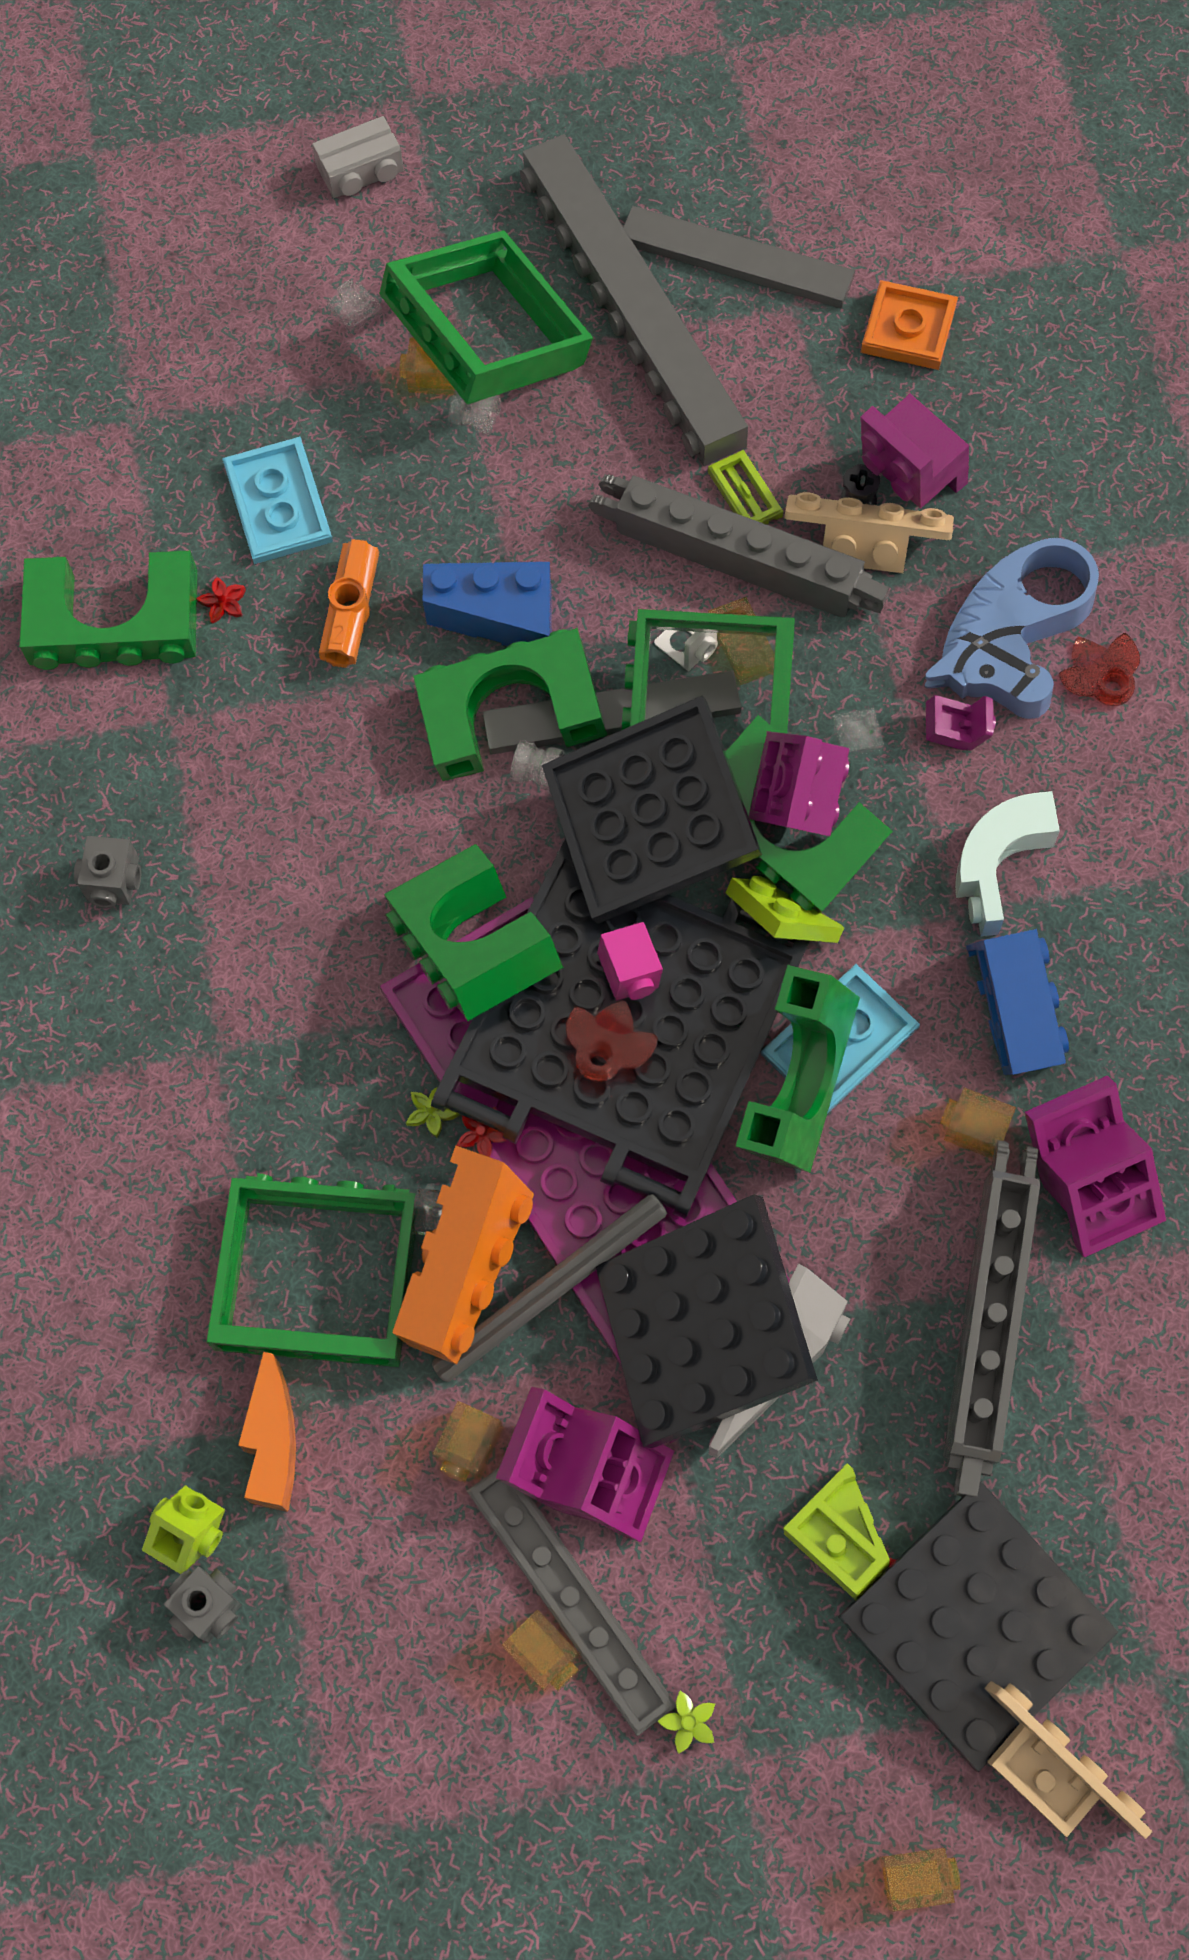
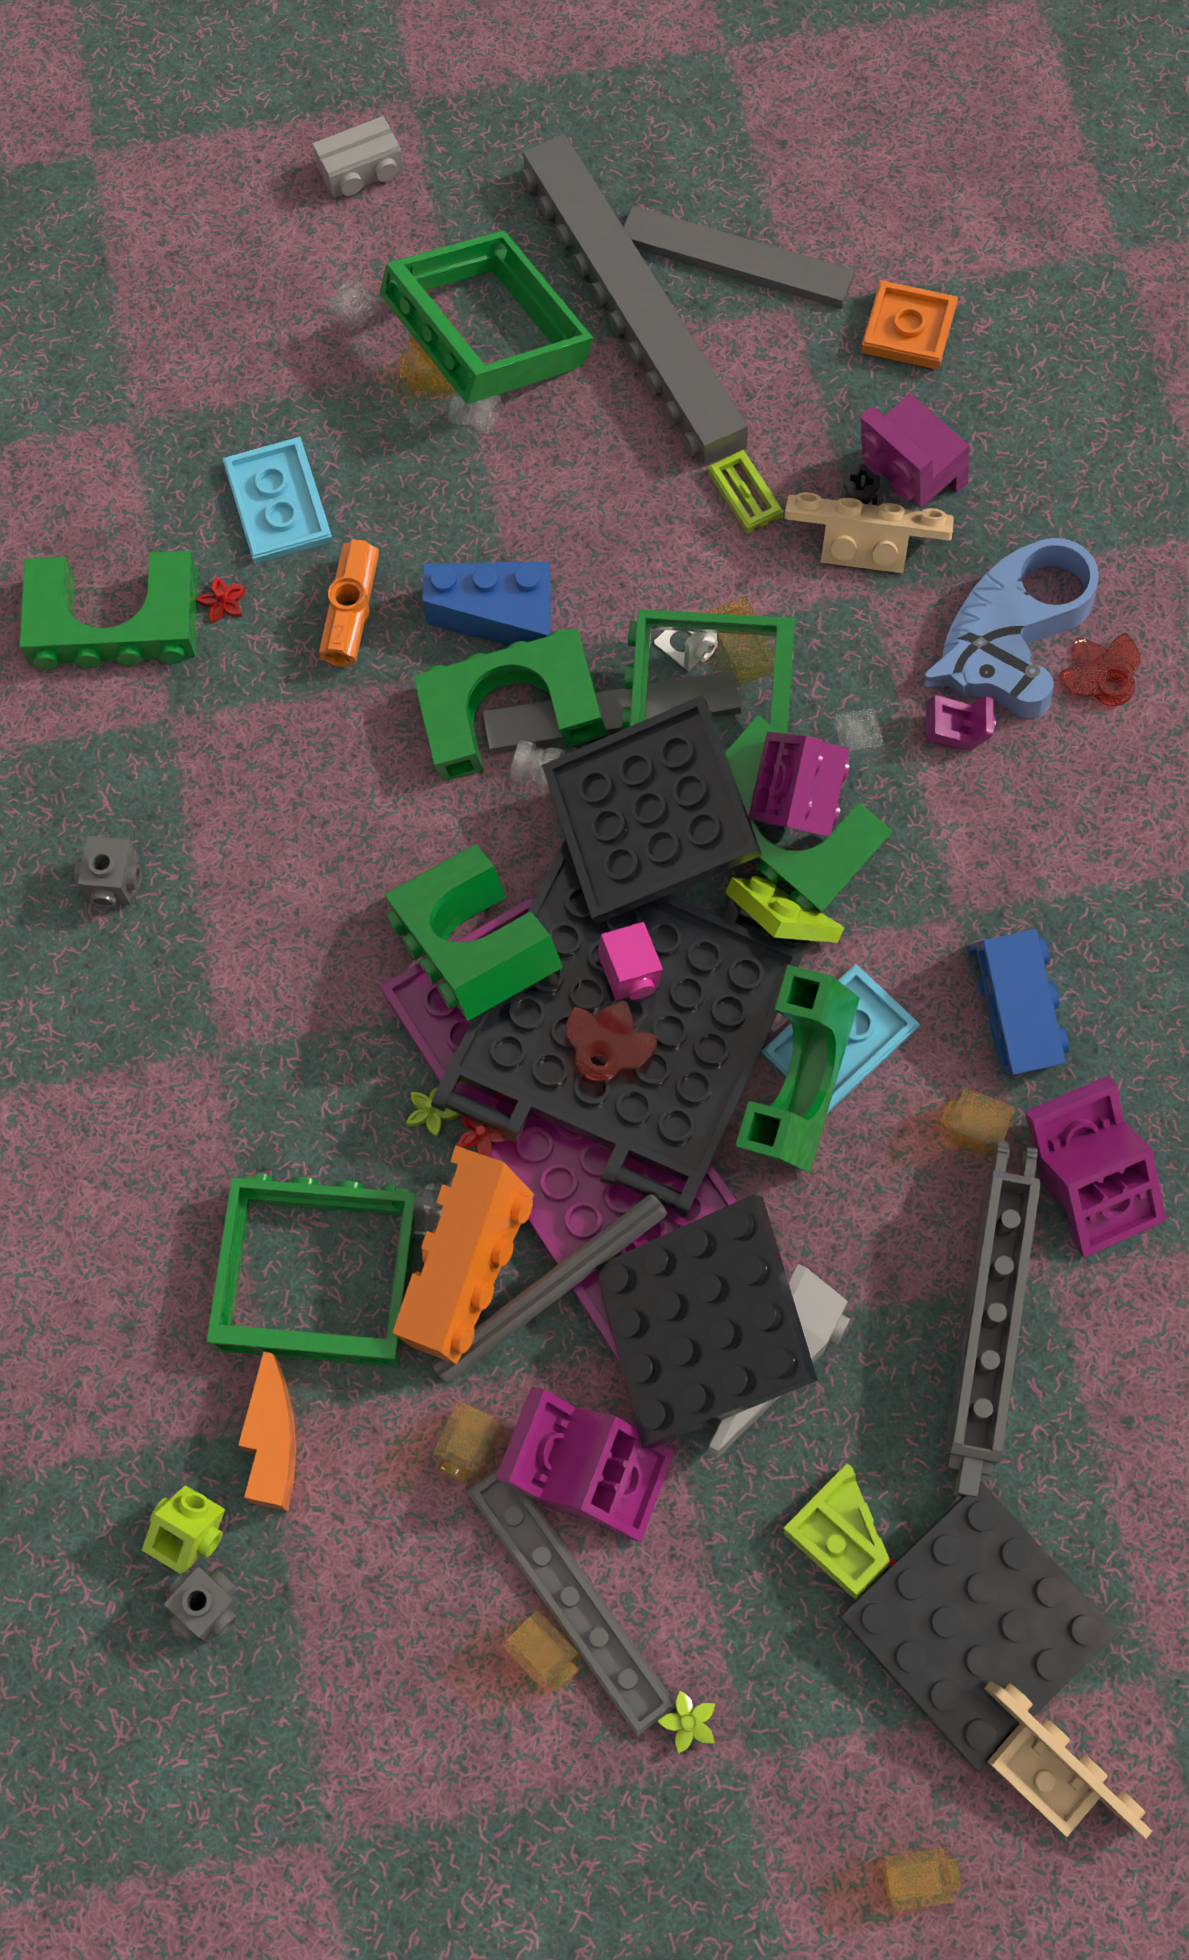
dark grey hinge [588,474,889,617] -> none
light aqua arch [955,791,1060,937] -> none

